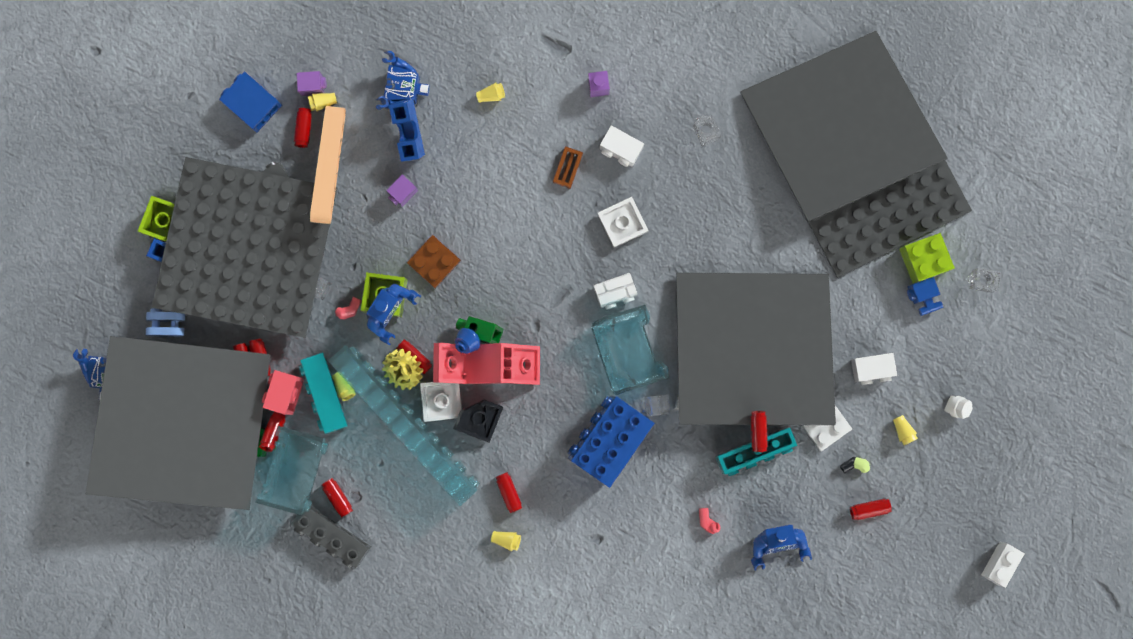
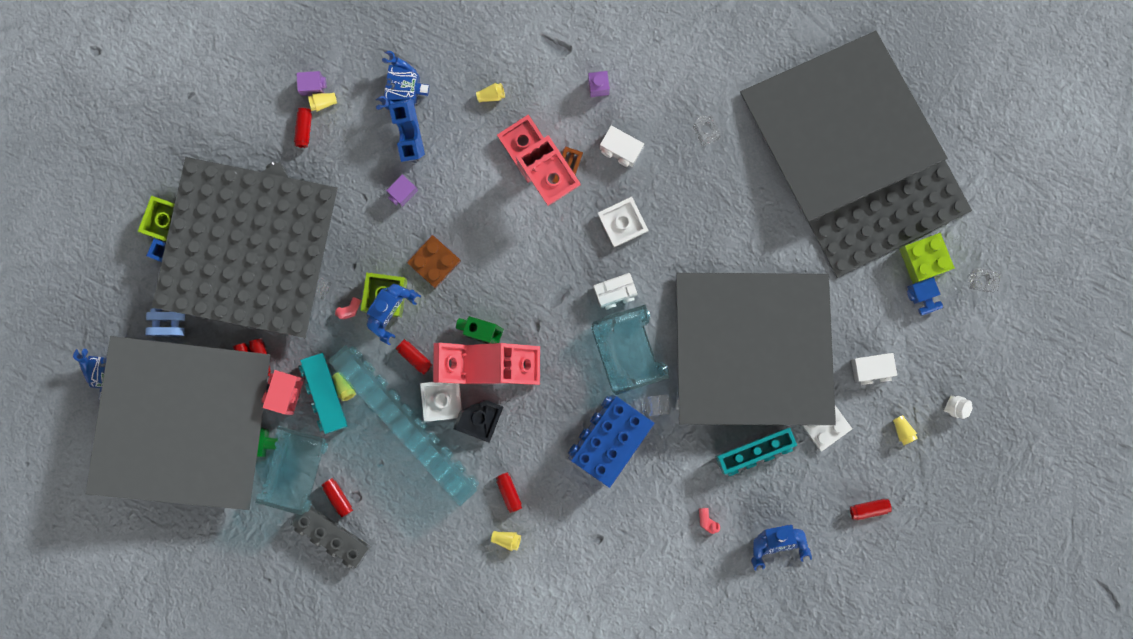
blue brick [219,71,282,133] -> none
red piece [259,411,286,452] -> none
light nougat beam [310,106,346,224] -> none
light yellow gear [382,349,423,390] -> none
blue cone [455,328,480,354] -> none
red piece [751,411,768,452] -> none
arm [840,457,870,474] -> none
white brick [981,542,1025,588] -> none
none -> coral bracket [497,114,581,206]

